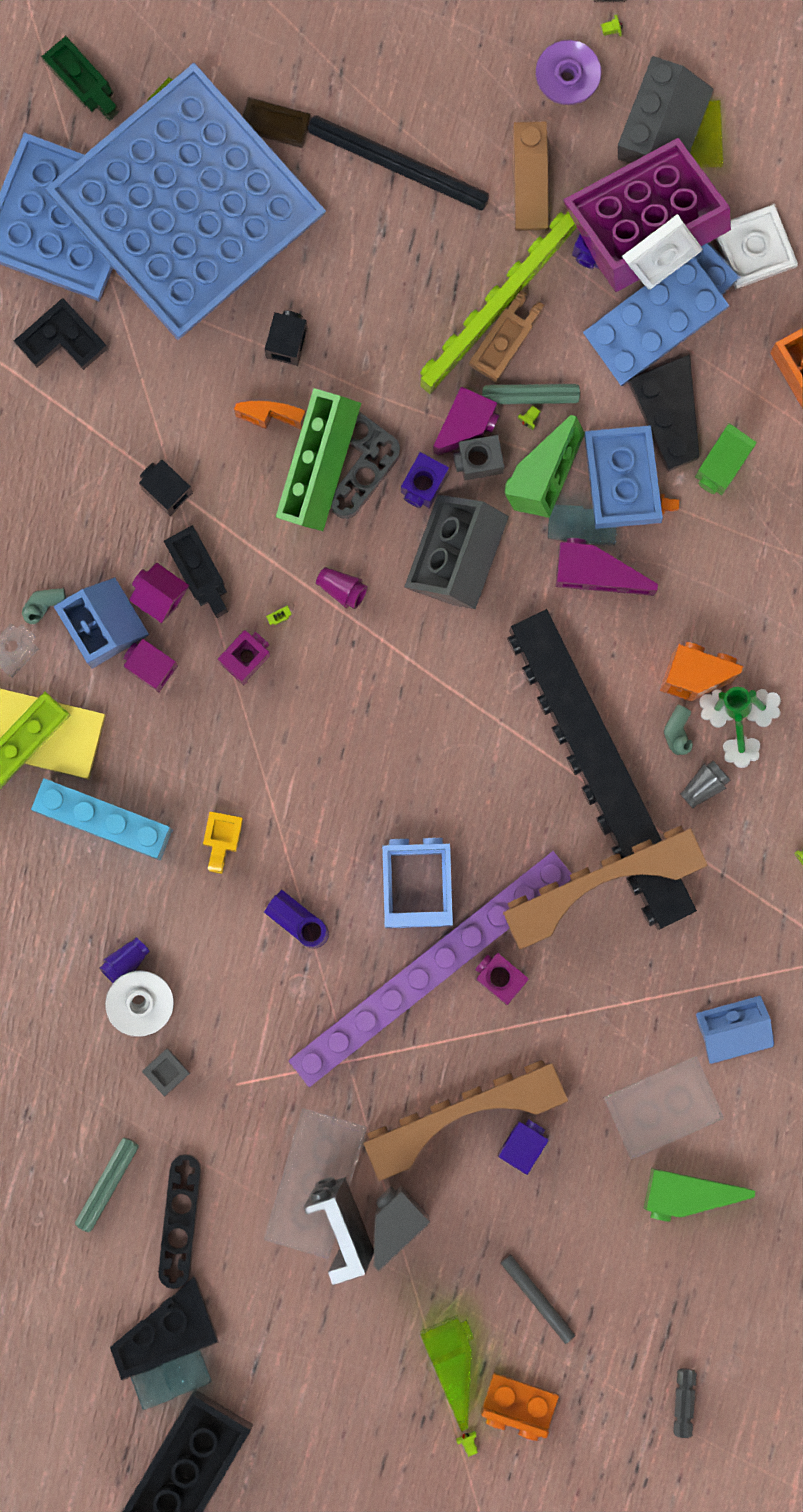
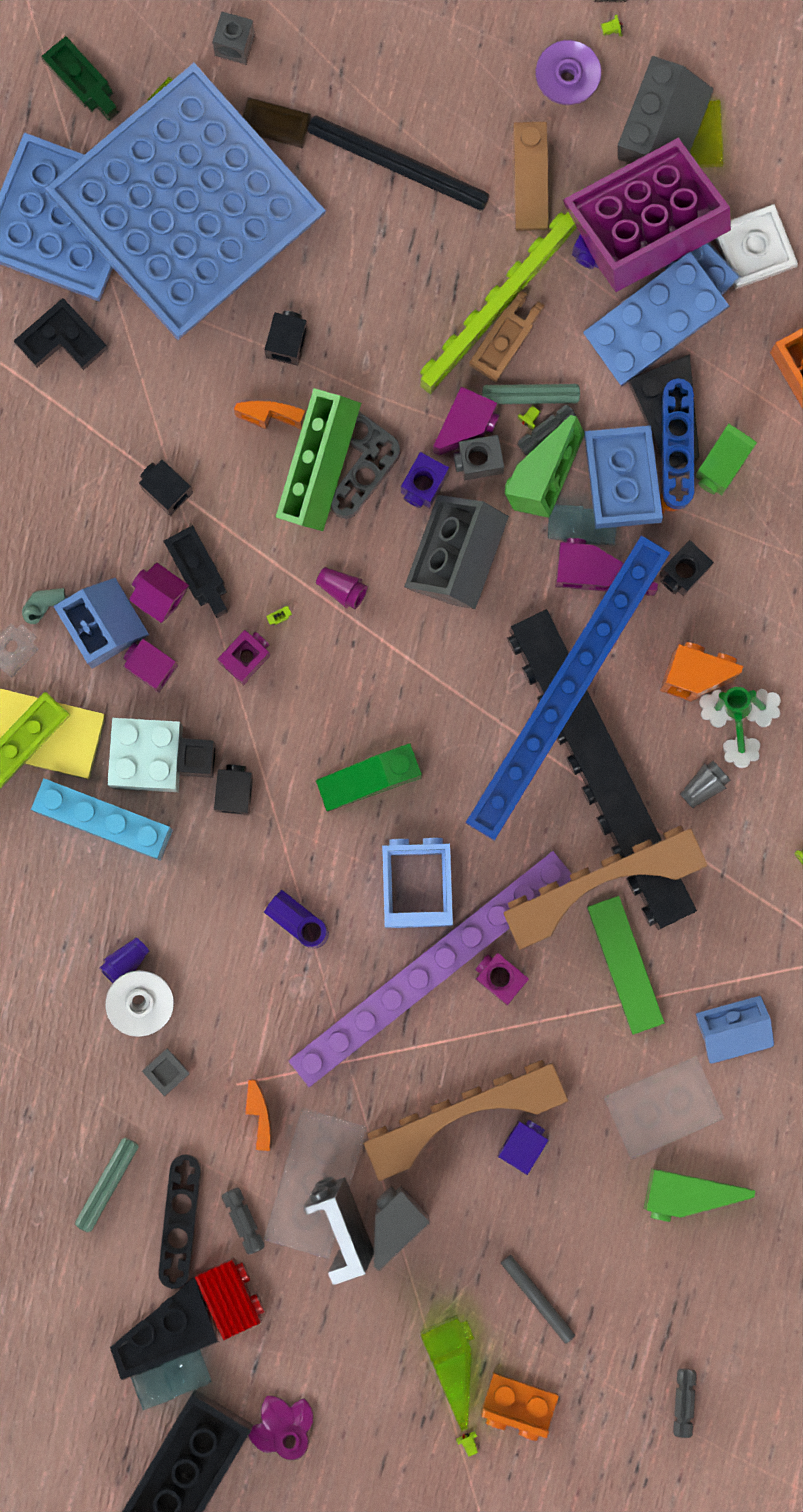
yellow plate [203,811,243,874] -> none
white tile [622,215,703,290] -> none
sand green arm [664,704,693,755] -> none
none -> light aqua brick [108,718,183,793]
none -> black brick [177,738,216,778]
none -> red brick [195,1258,265,1341]
none -> dark grey brick [212,11,255,65]
none -> black brick [214,764,253,815]
none -> dark grey axle [222,1188,265,1255]
none -> orange slope [245,1079,272,1151]
none -> magenta plate [248,1395,314,1460]
none -> green slope [316,743,422,812]
none -> blue plate [465,535,670,841]
none -> dark grey axle [518,405,576,456]
none -> bright green tile [587,896,665,1035]
none -> black brick [659,540,714,597]
none -> blue beam [662,378,694,510]

